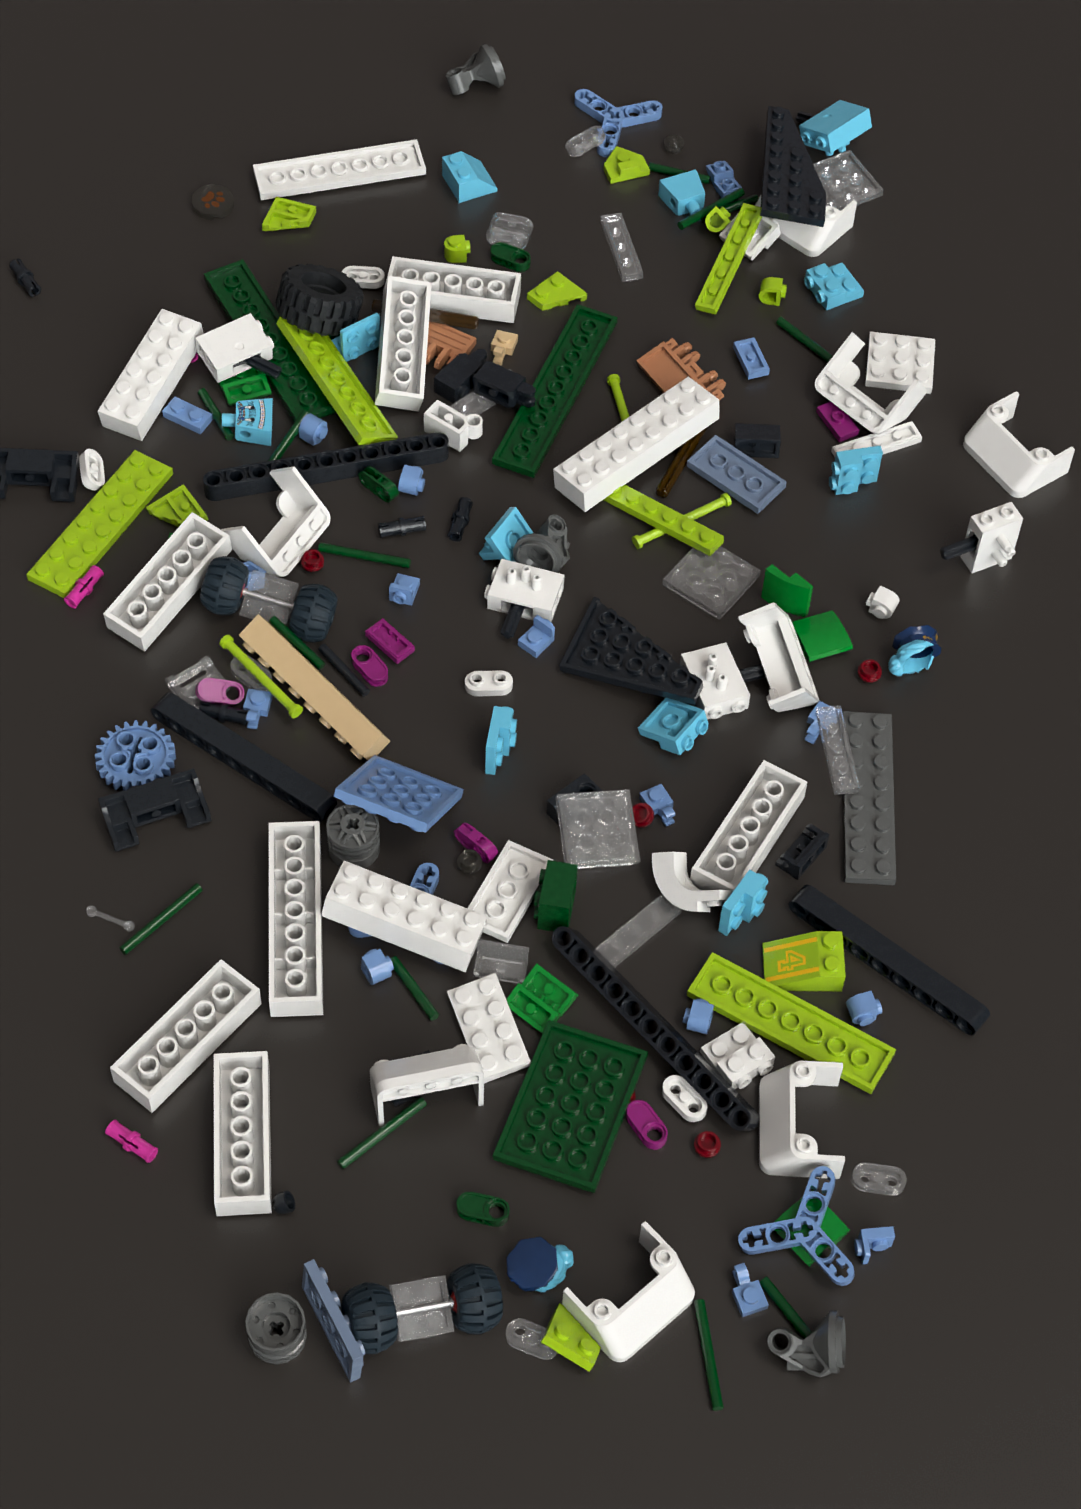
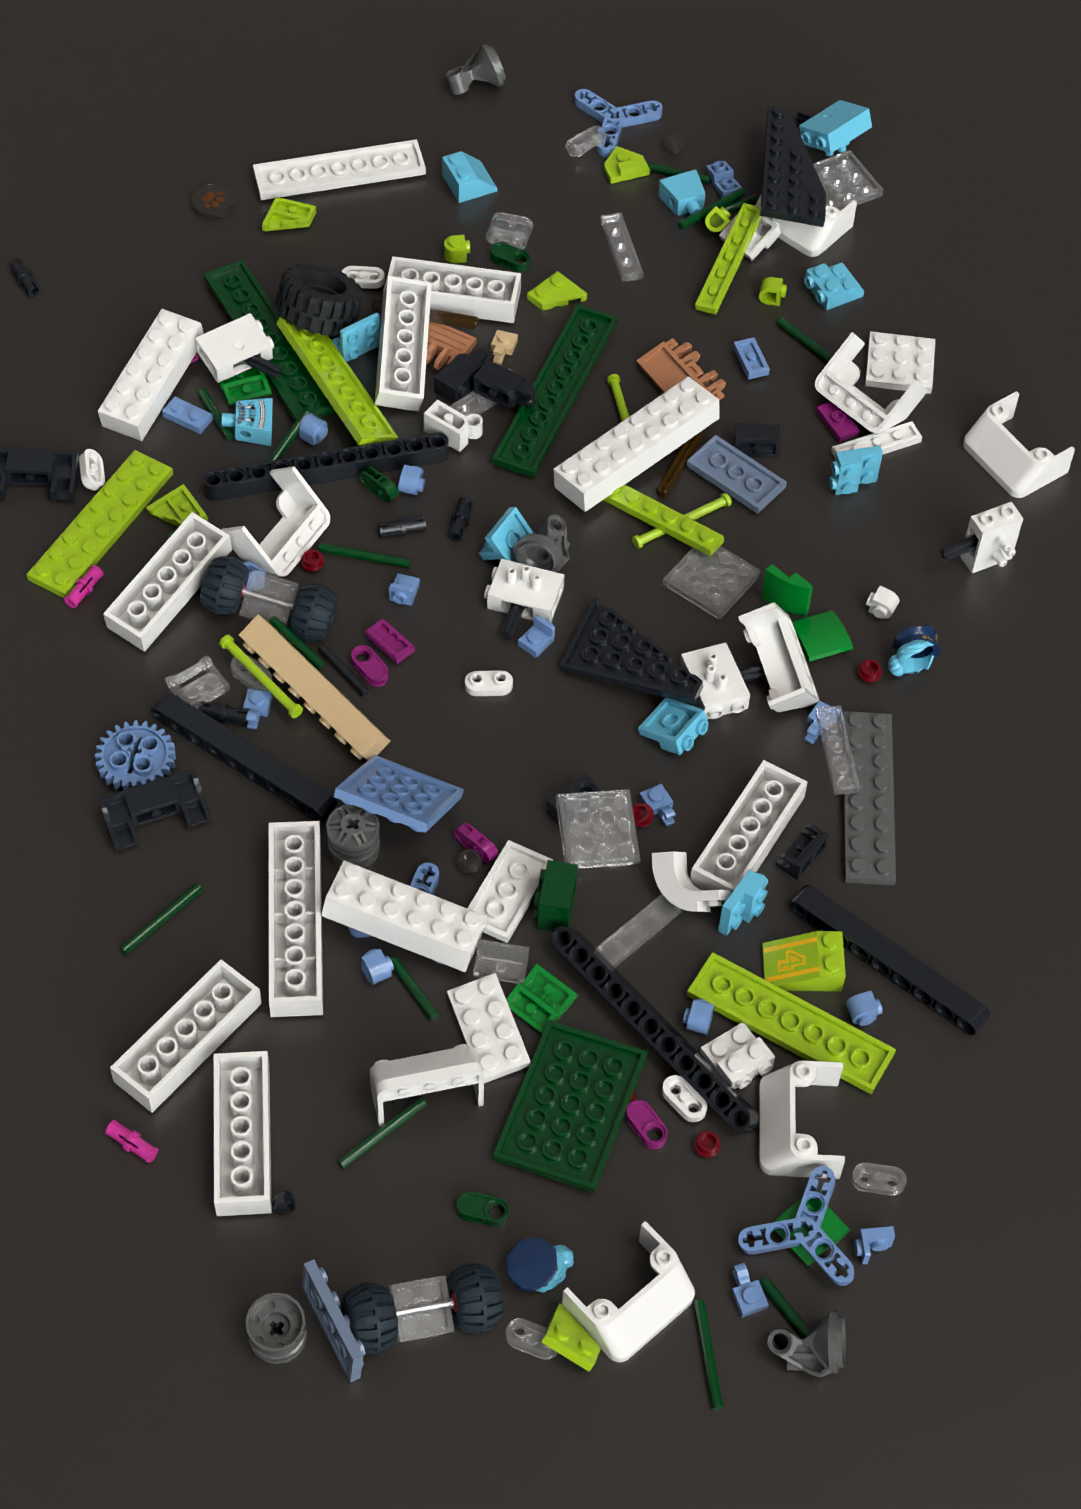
clear hinge [86,906,135,931] -> none
piece [195,678,245,705] -> none
medium azure plate [485,706,517,775] -> none

